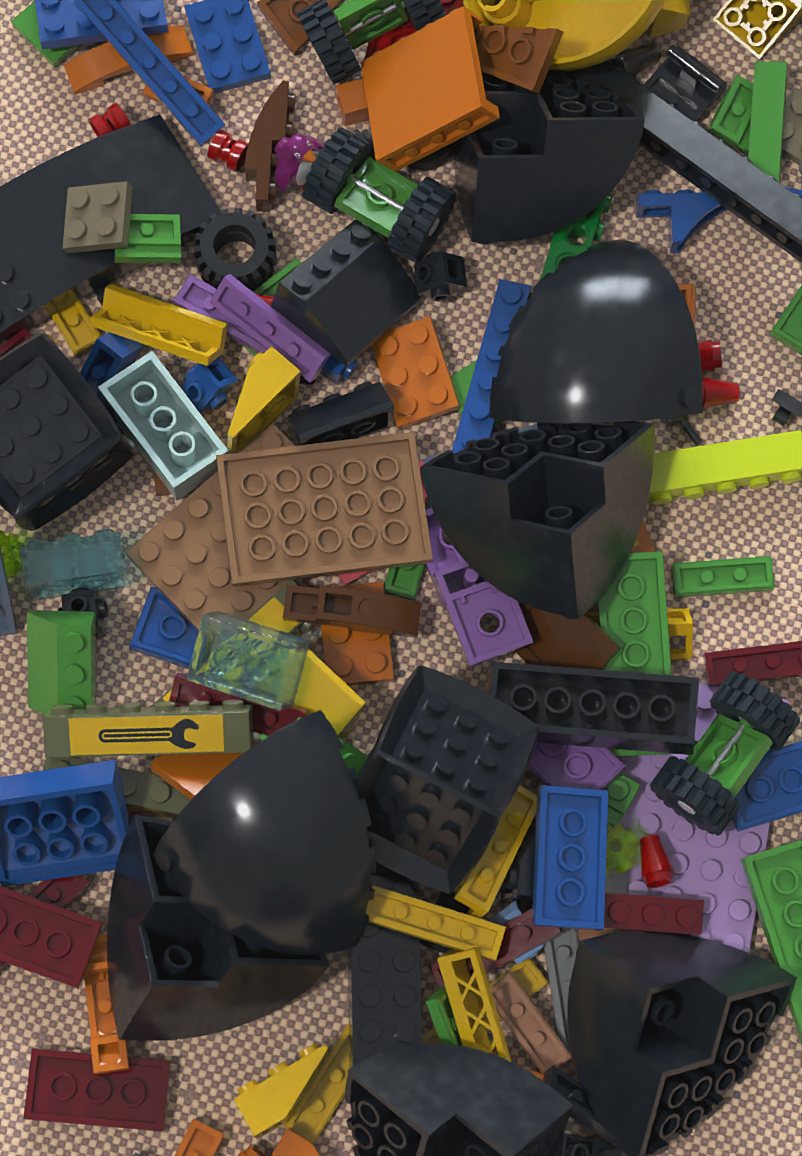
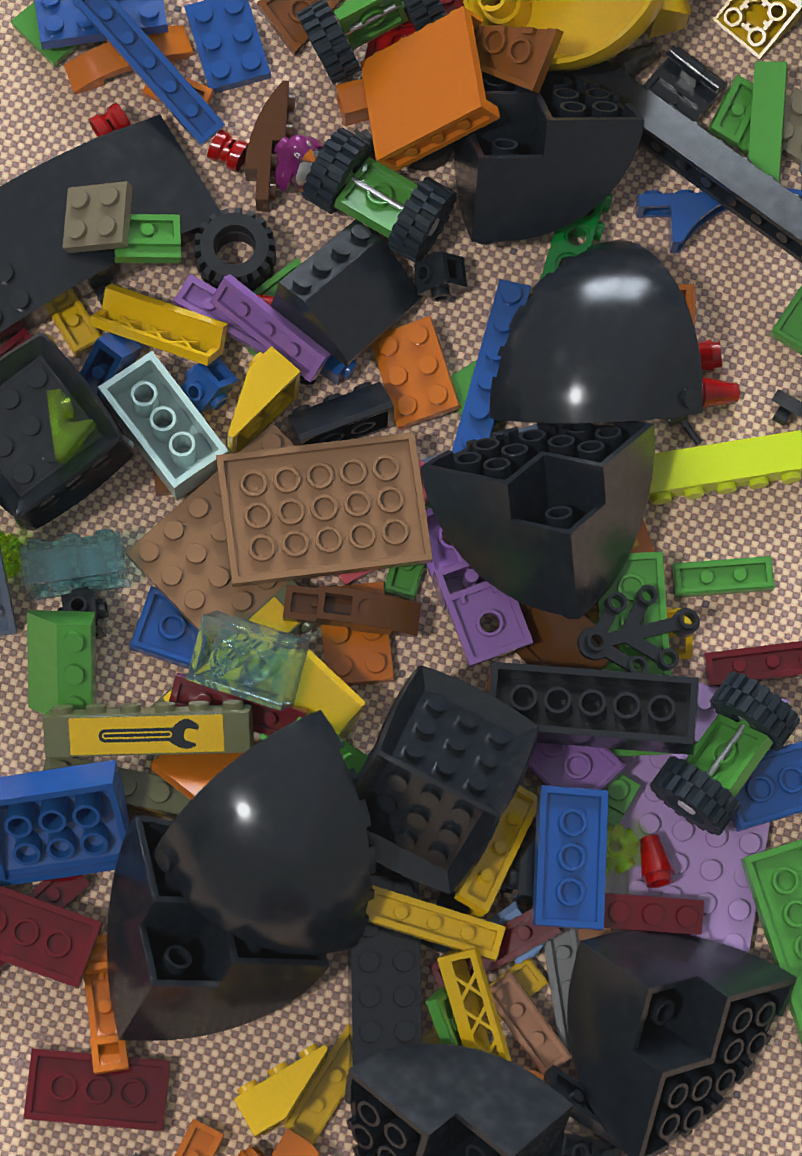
none -> clear neon green slope [47,389,96,464]
none -> black plant [577,585,700,673]

